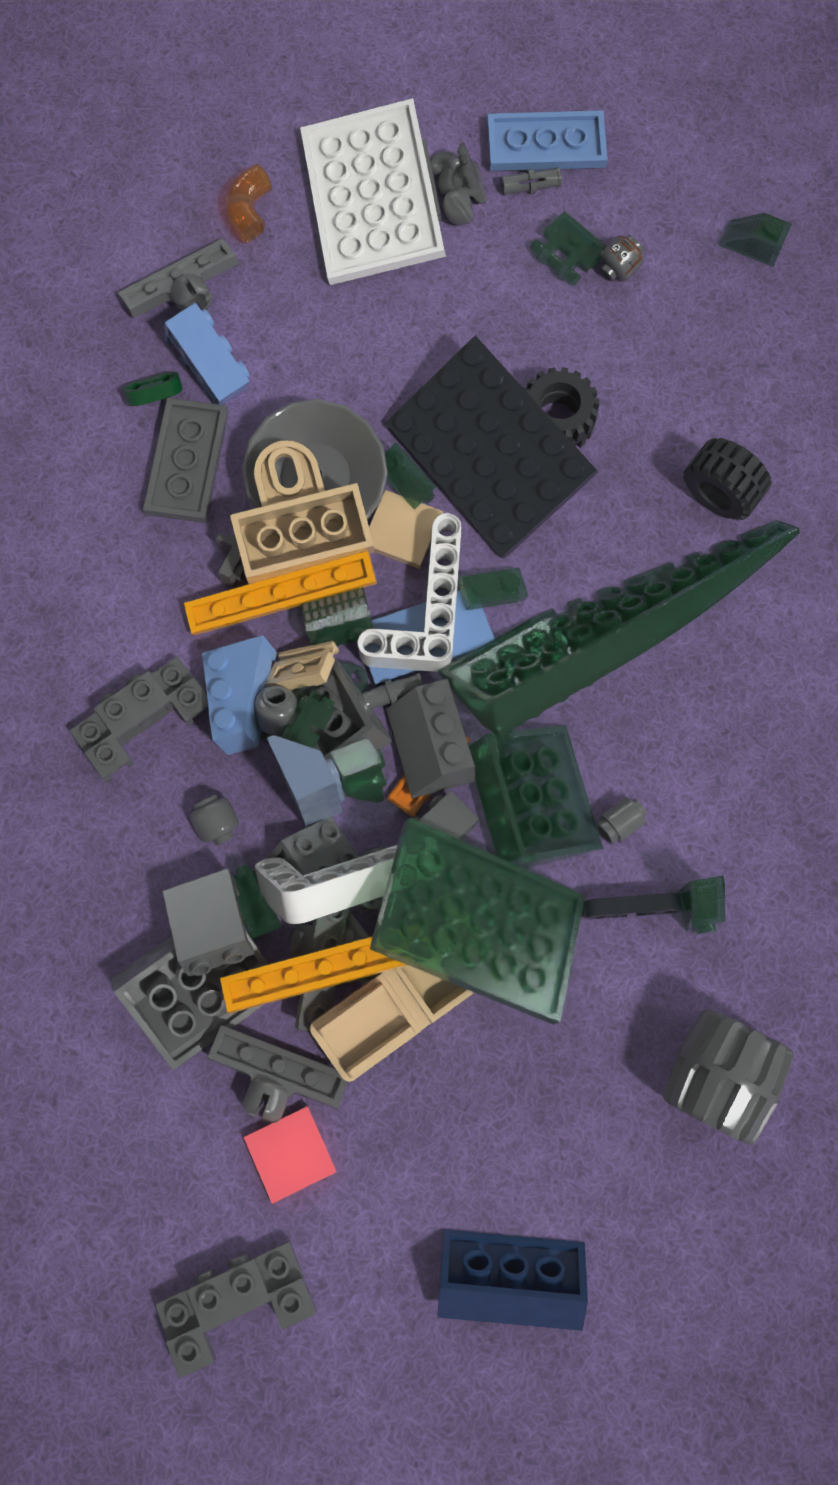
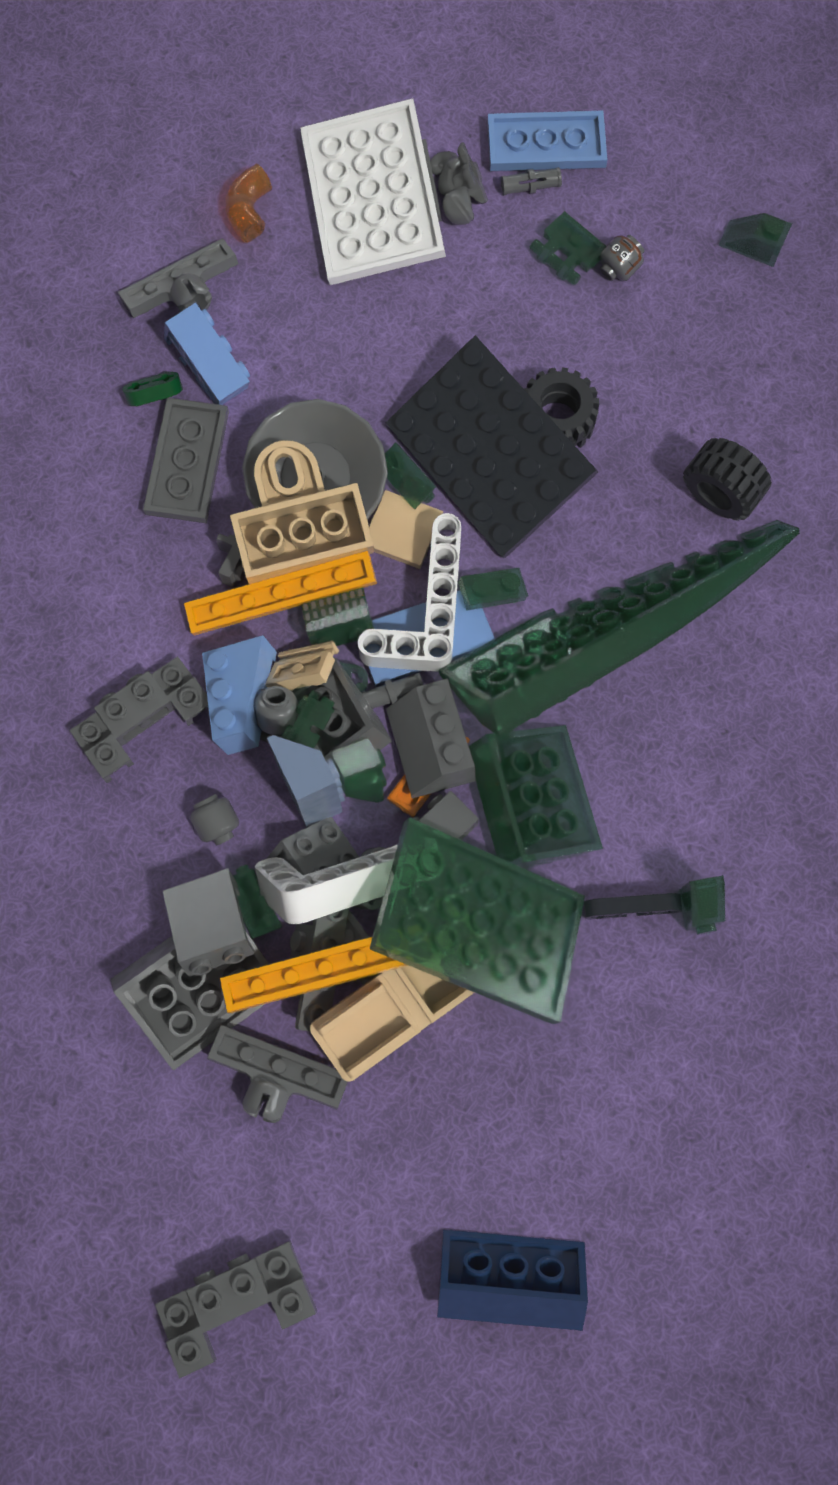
coral tile [244,1106,337,1204] -> none
dark grey brick [596,797,647,845] -> none
dark grey wheel [663,1009,794,1144] -> none

